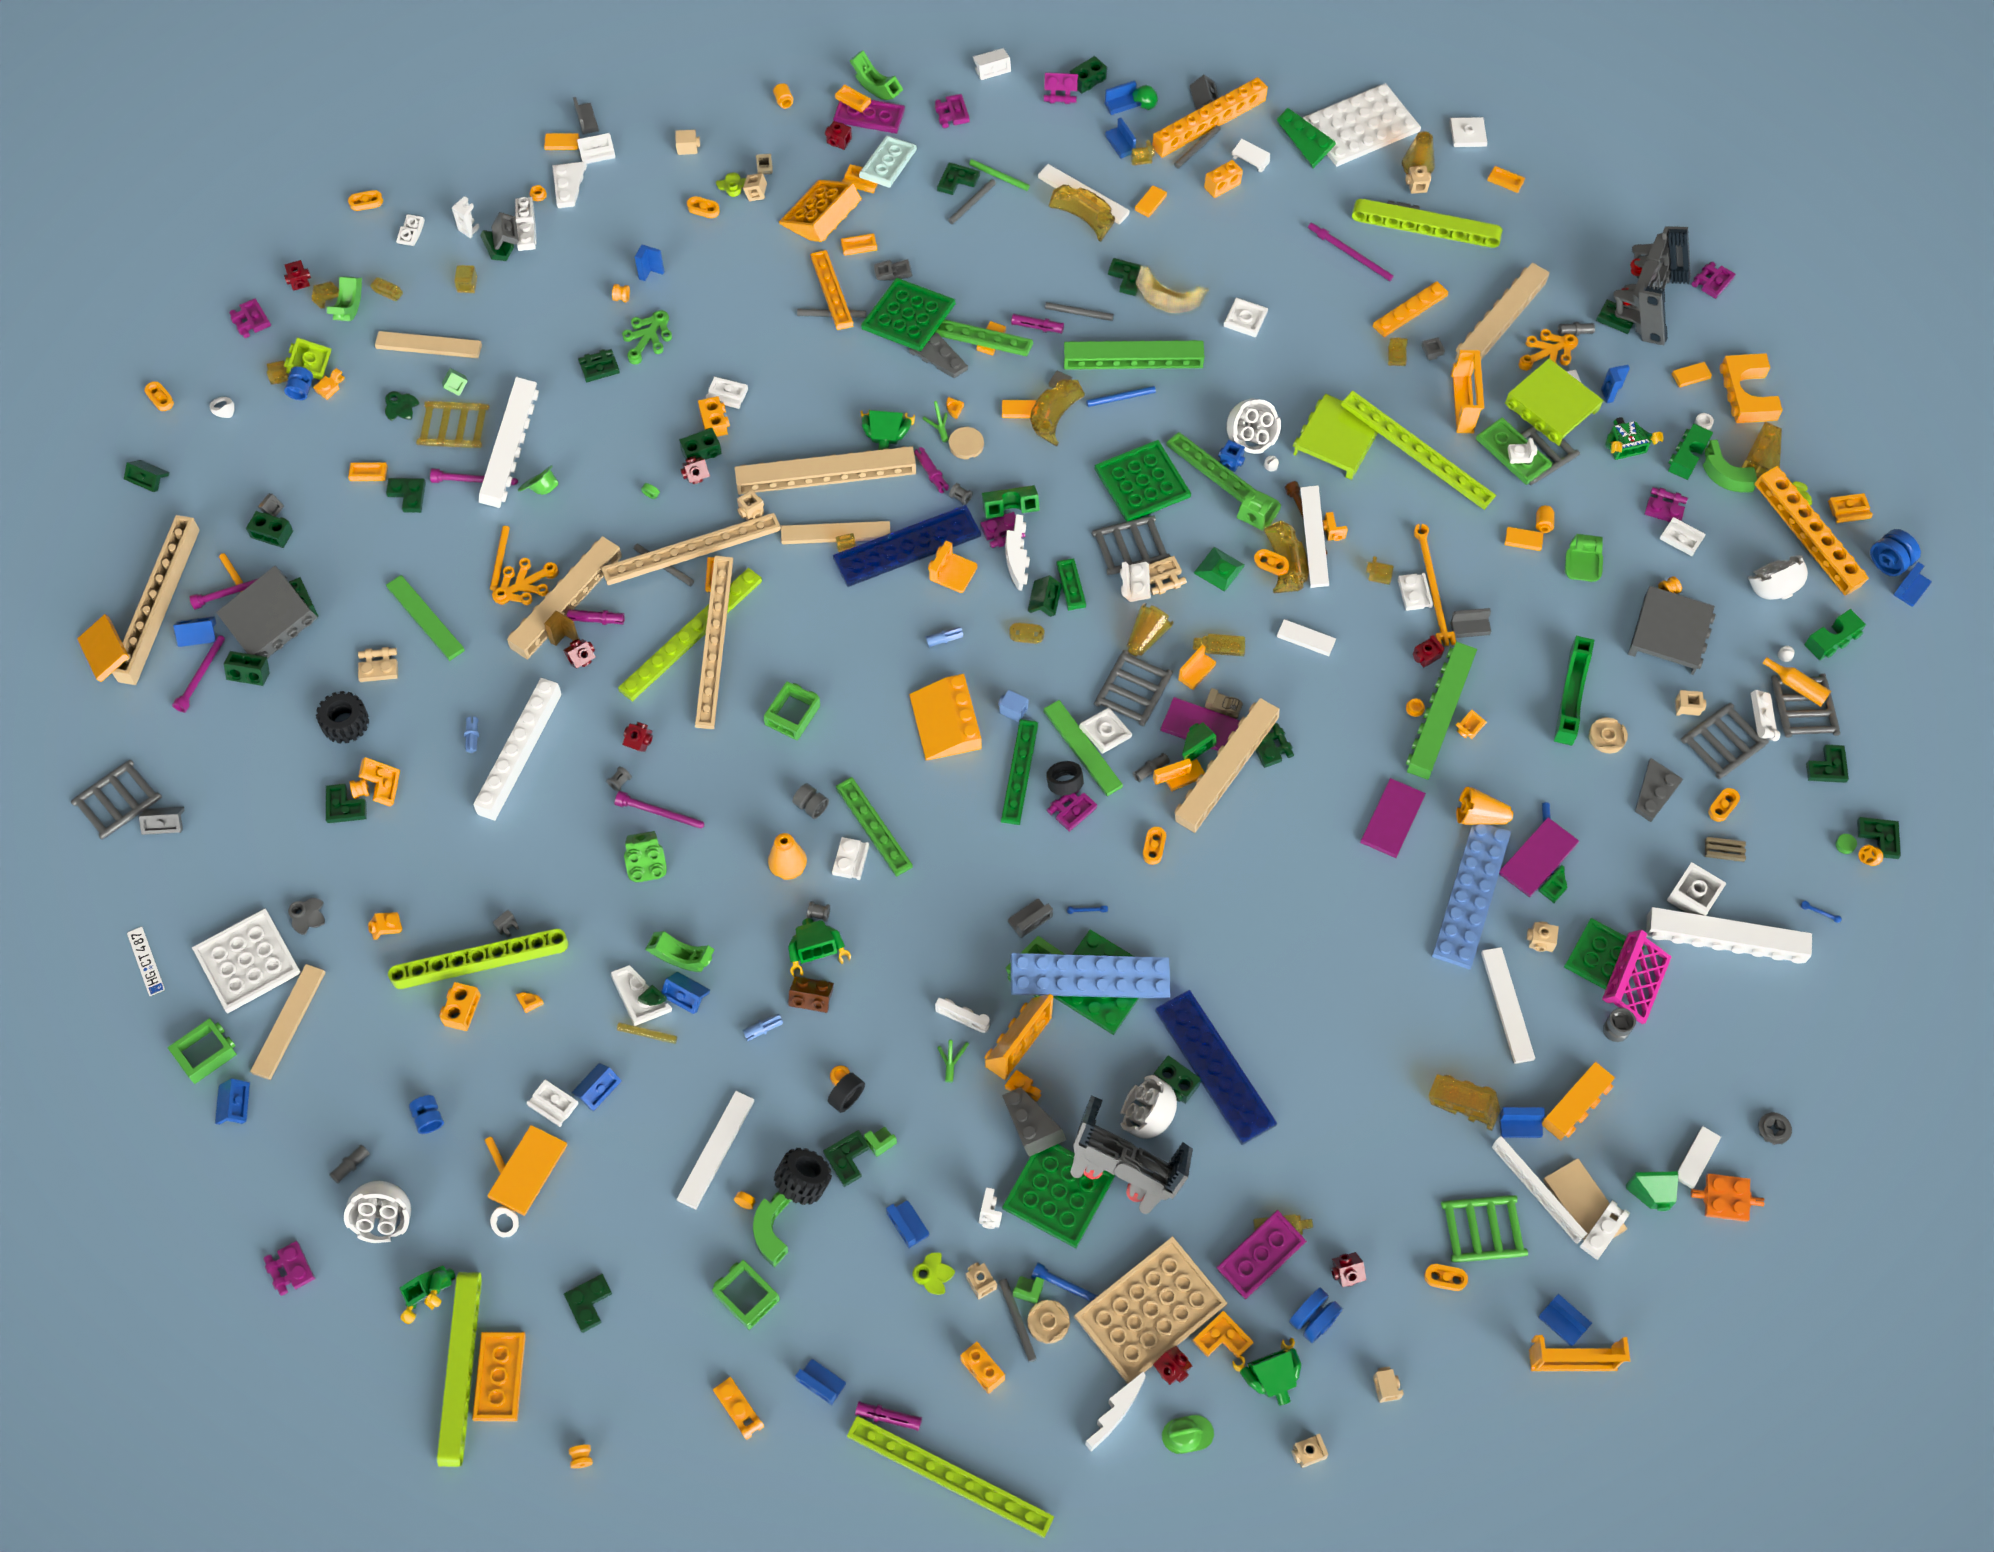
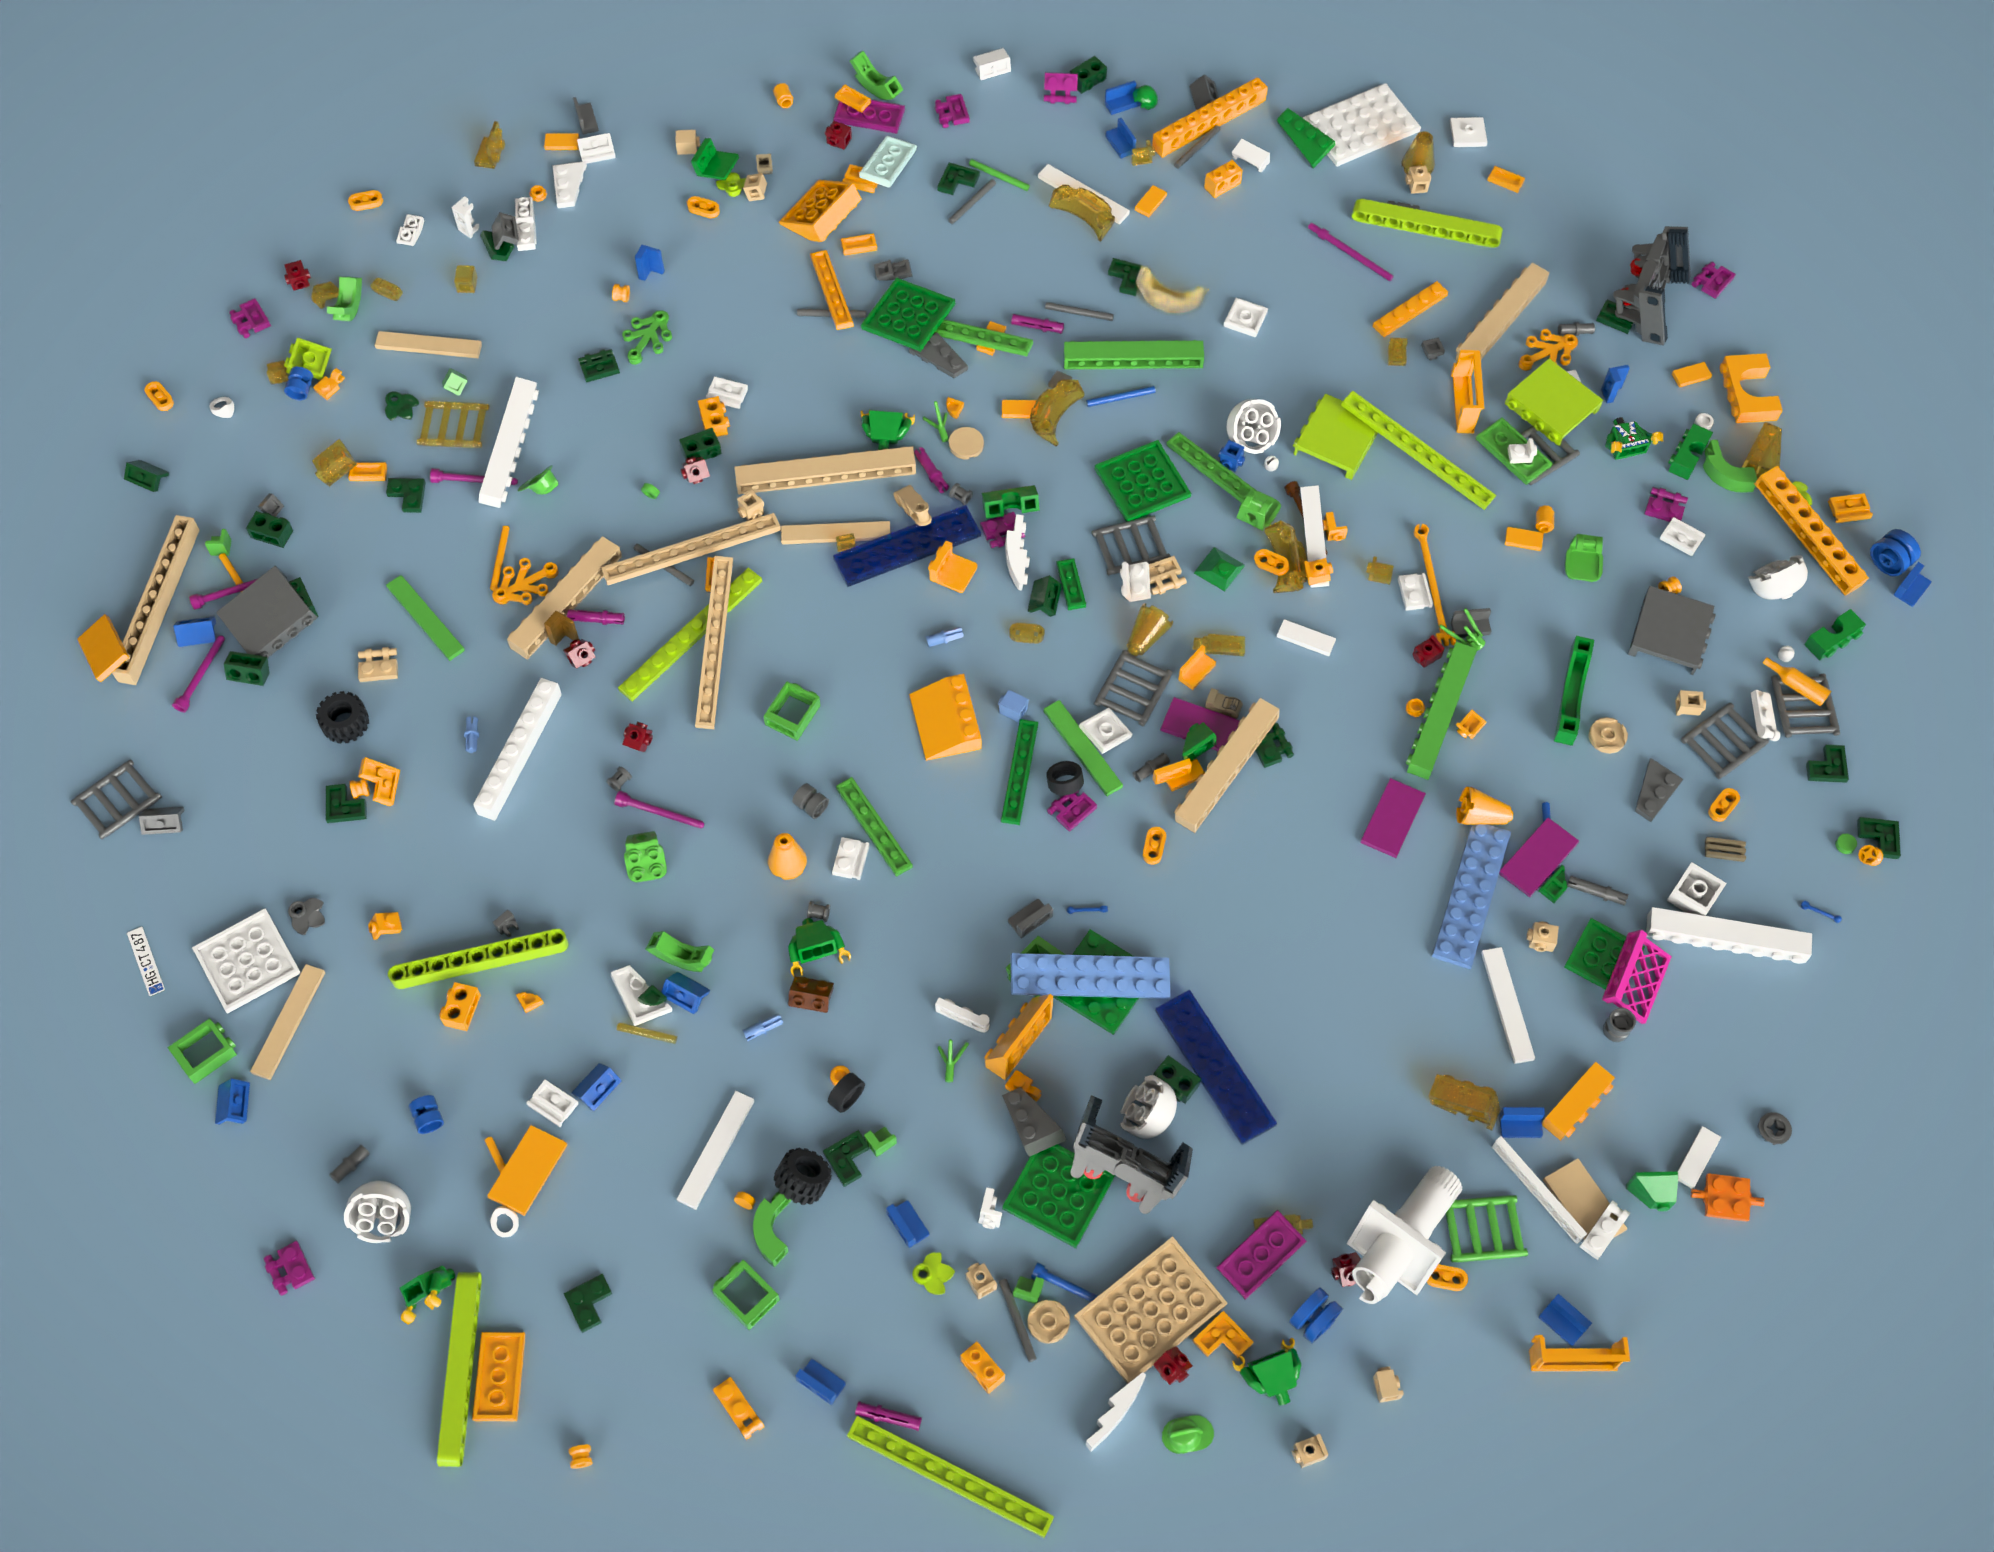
none -> bright green panel [205,529,232,556]
none -> clear yellow bracket [312,439,357,487]
none -> clear yellow bracket [474,121,505,169]
none -> green bracket [691,138,739,180]
none -> tan piece [893,485,932,526]
none -> light orange brick [1304,558,1333,585]
none -> white piece [1347,1166,1462,1304]
none -> bright green plant [1439,608,1486,651]
none -> dark grey pin [1567,875,1629,906]

